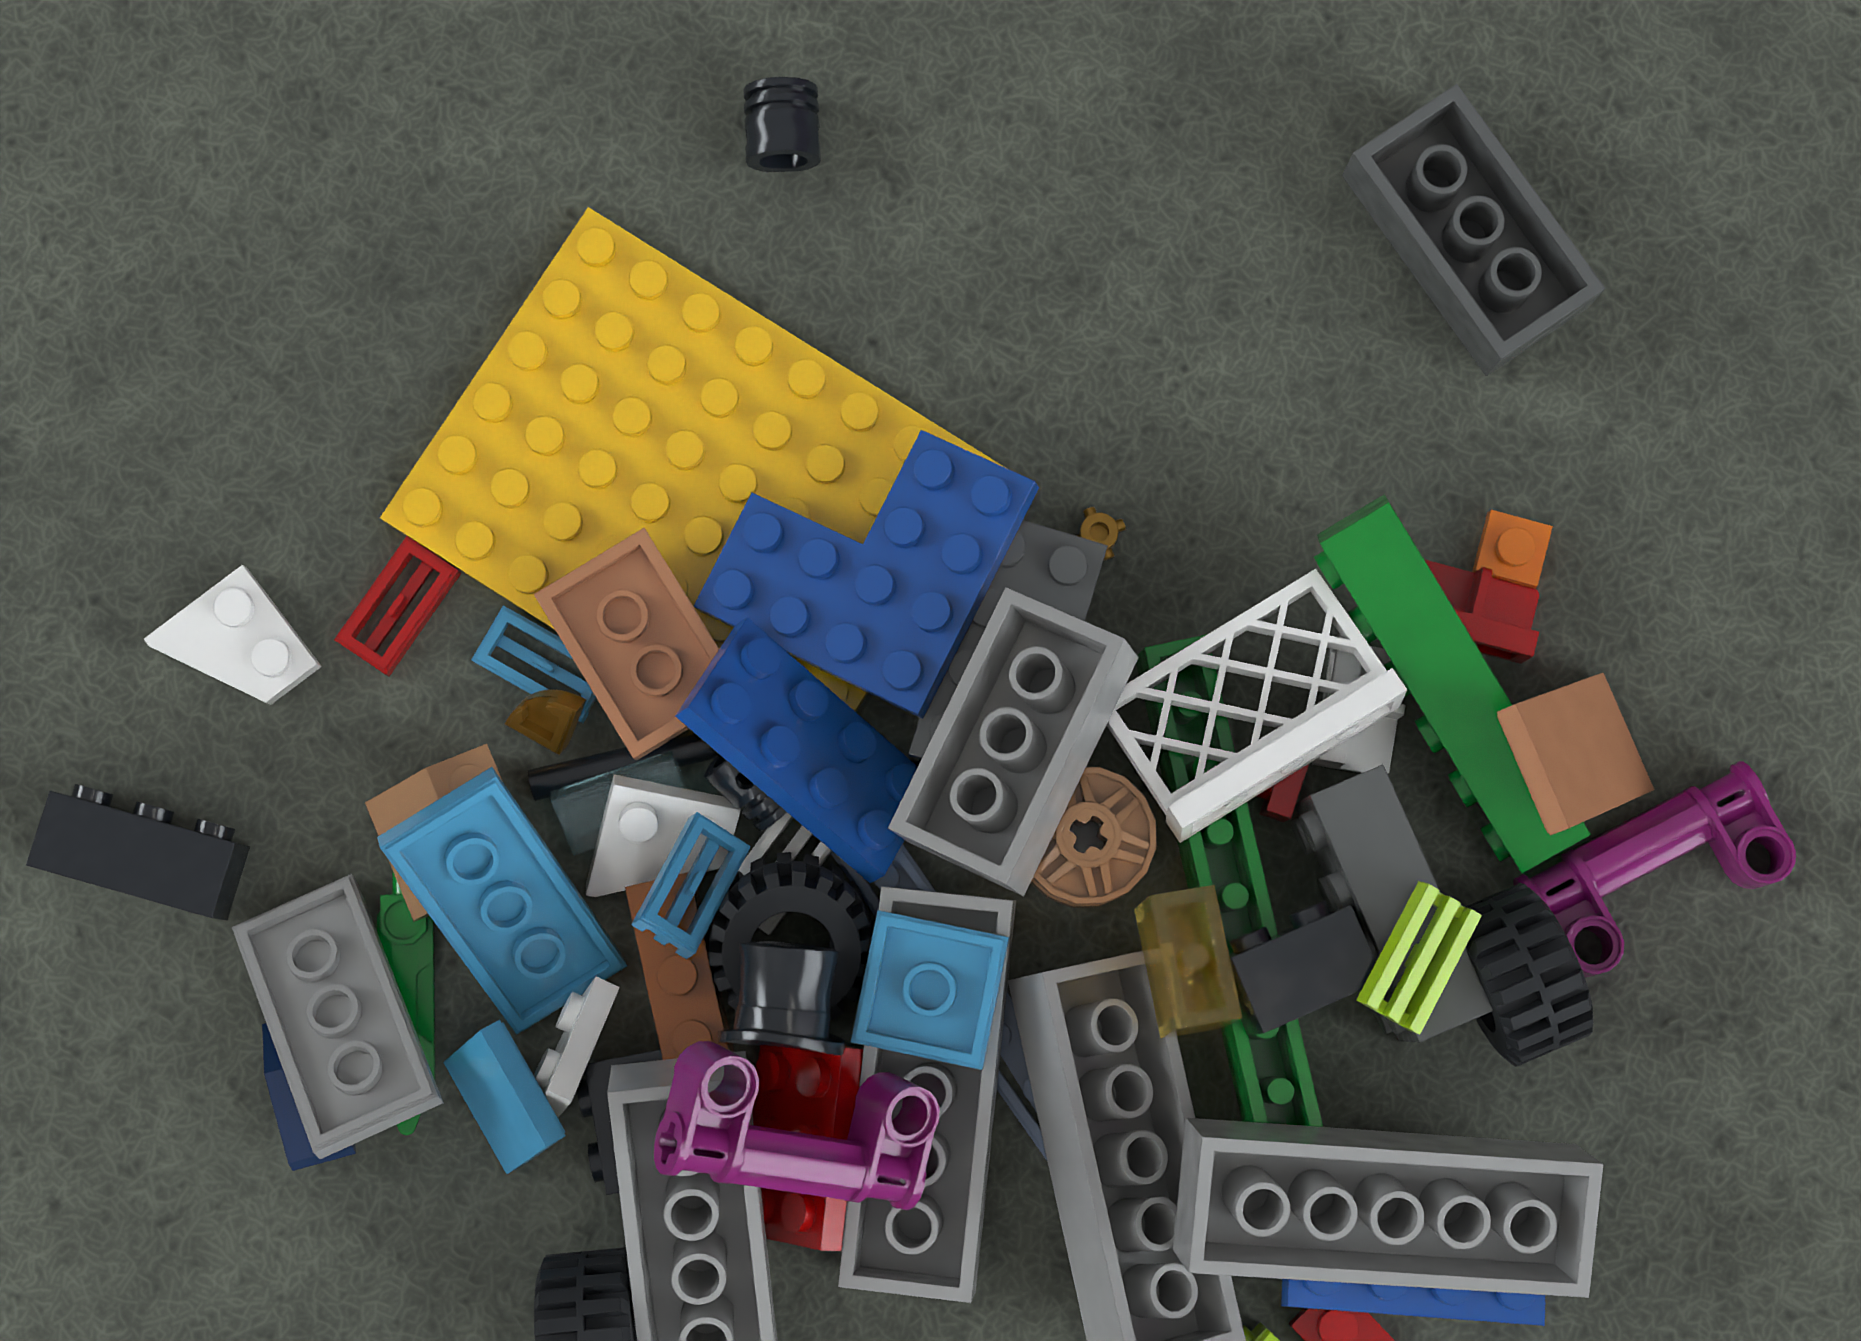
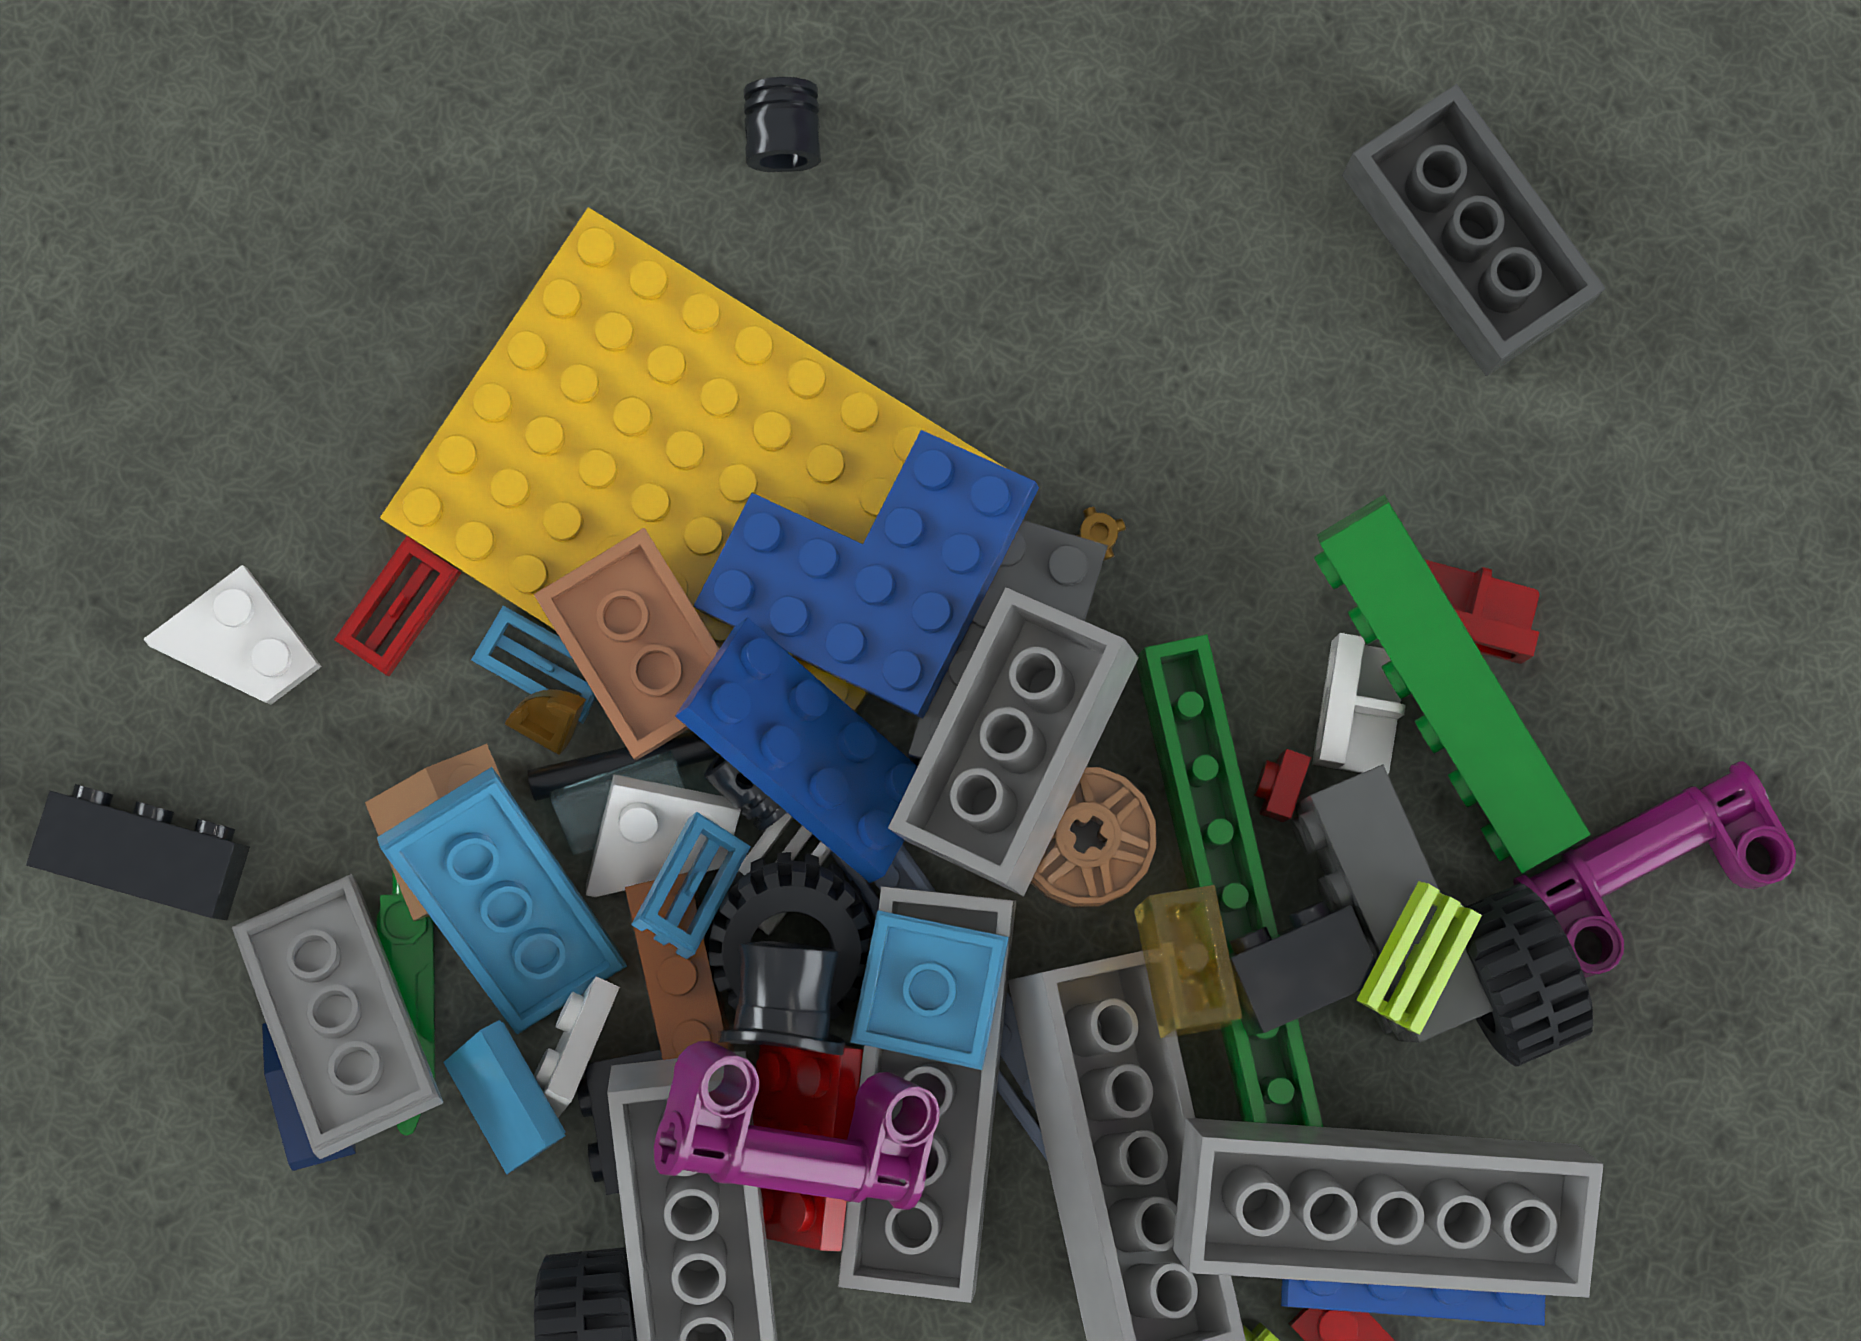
white fence [1106,569,1407,843] -> none
orange plate [1472,510,1553,589] -> none
nougat tile [1497,673,1654,835] -> none

